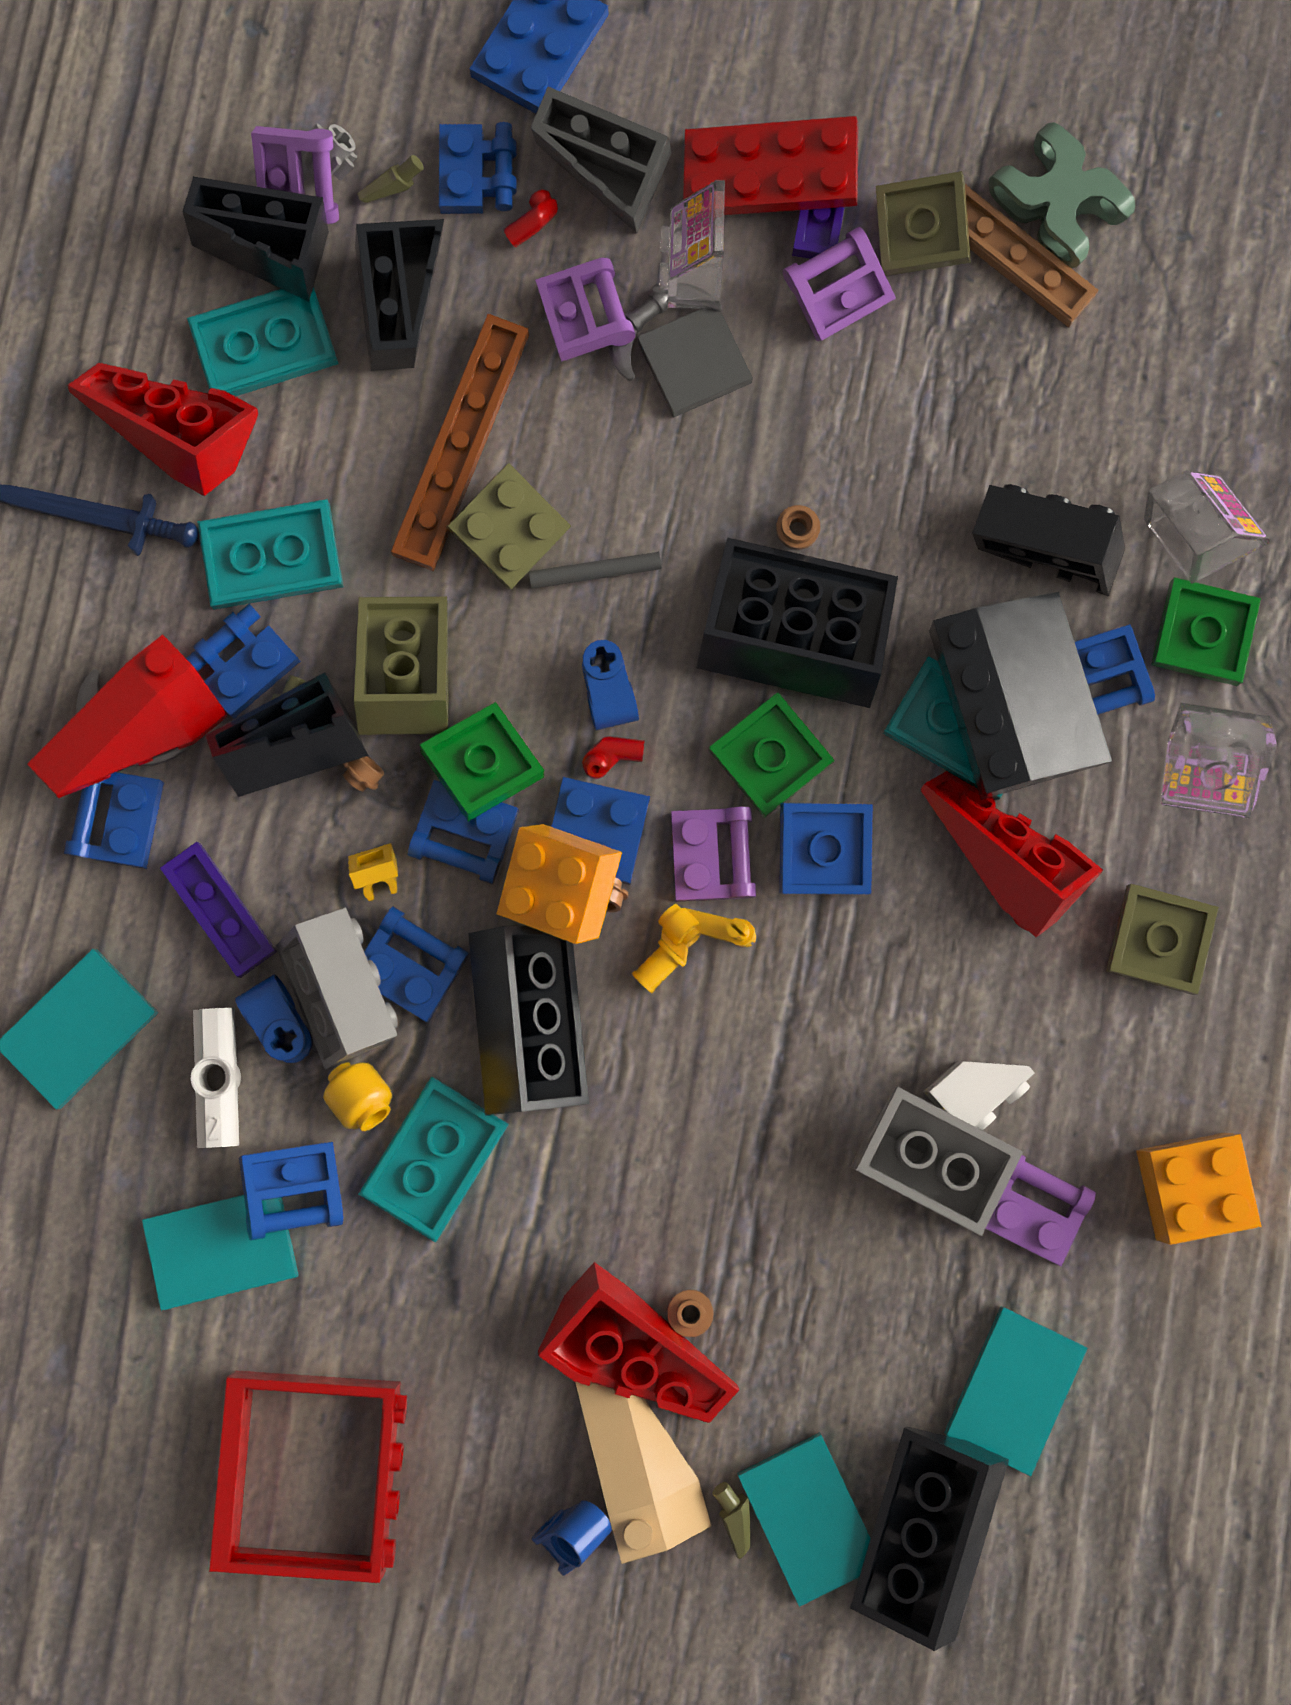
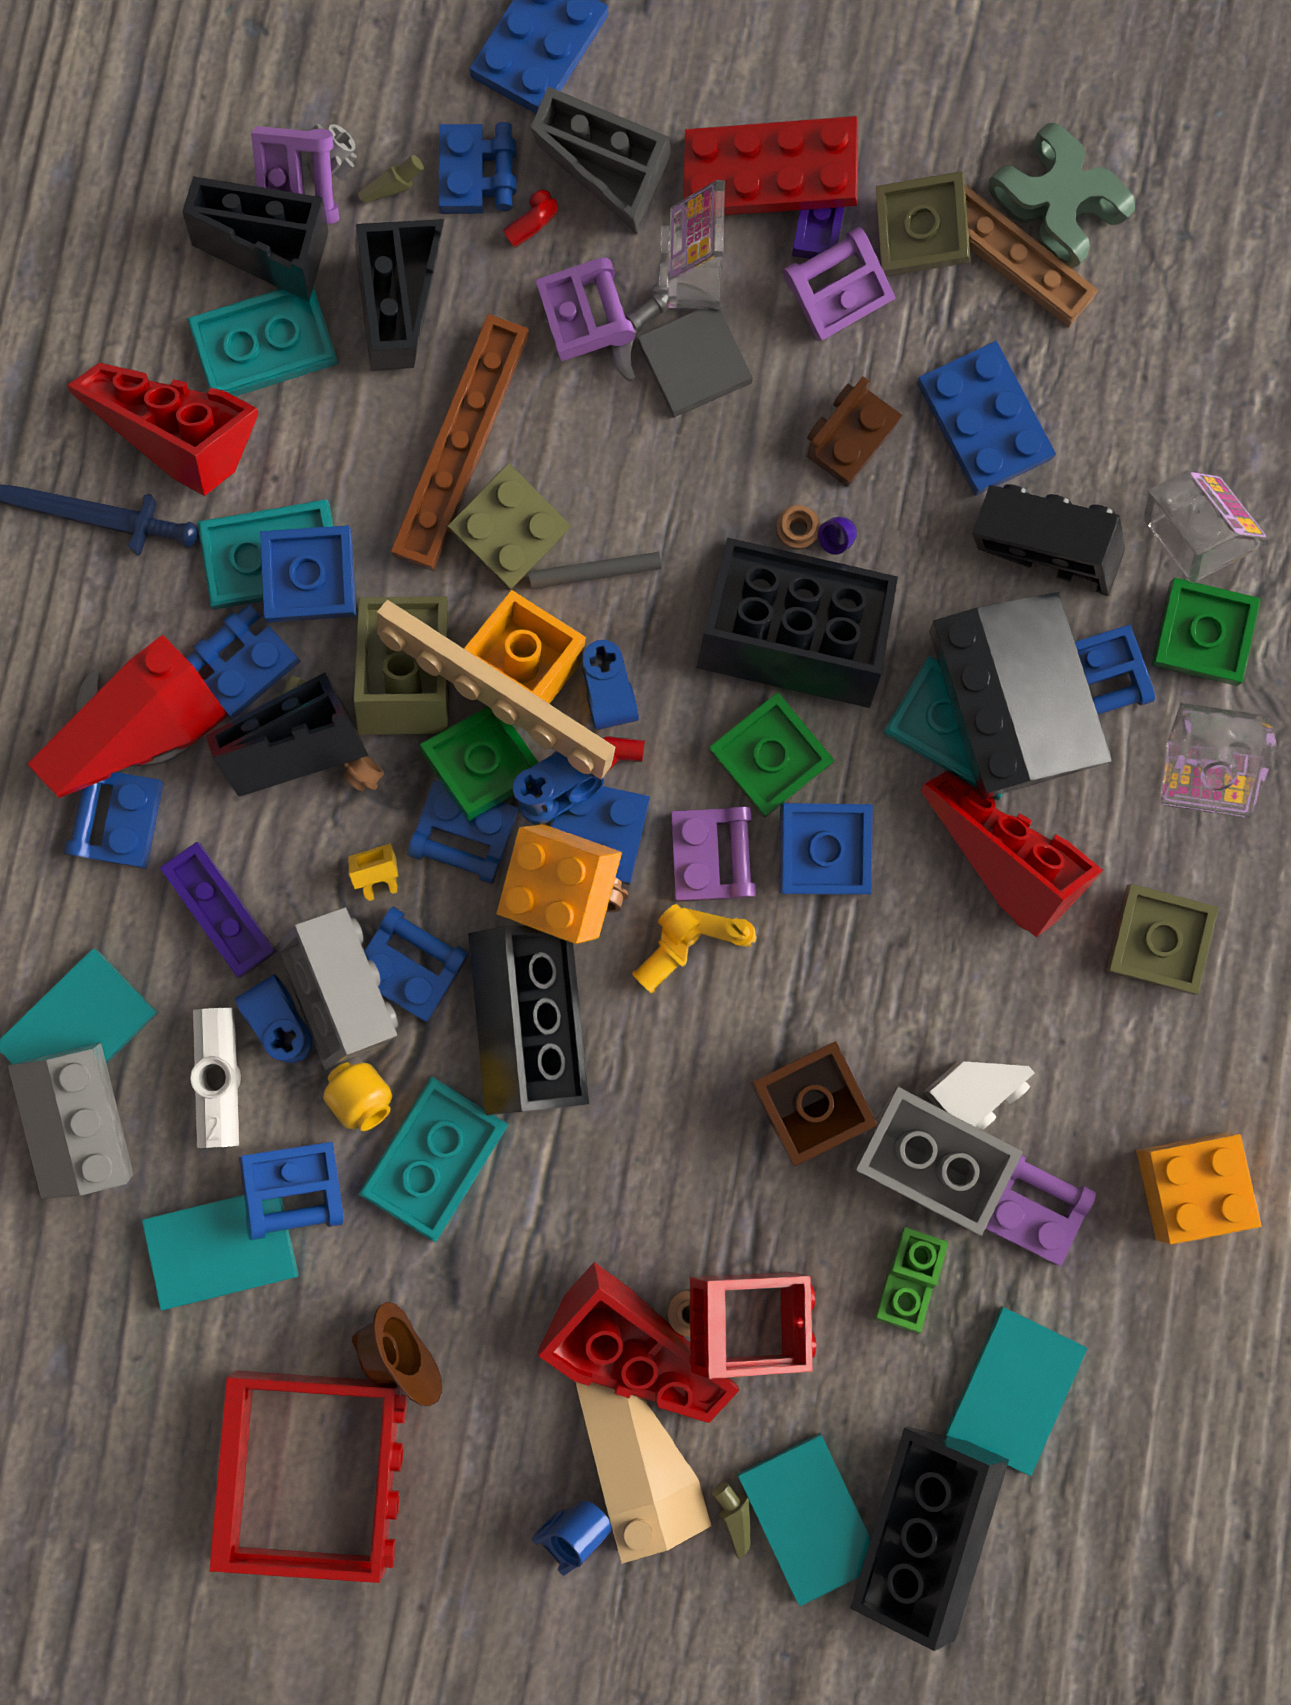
none -> light grey slope [8,1042,134,1199]
none -> blue plate [260,525,356,623]
none -> reddish brown piece [352,1302,442,1407]
none -> tan plate [376,599,616,779]
none -> light orange brick [464,590,586,704]
none -> blue piece [513,751,604,824]
none -> red window [689,1272,816,1379]
none -> reddish brown slope [751,1041,878,1167]
none -> reddish brown bracket [807,376,902,487]
none -> dark purple hinge [818,516,857,555]
none -> bright green slope [874,1227,948,1335]
none -> blue plate [917,340,1056,496]

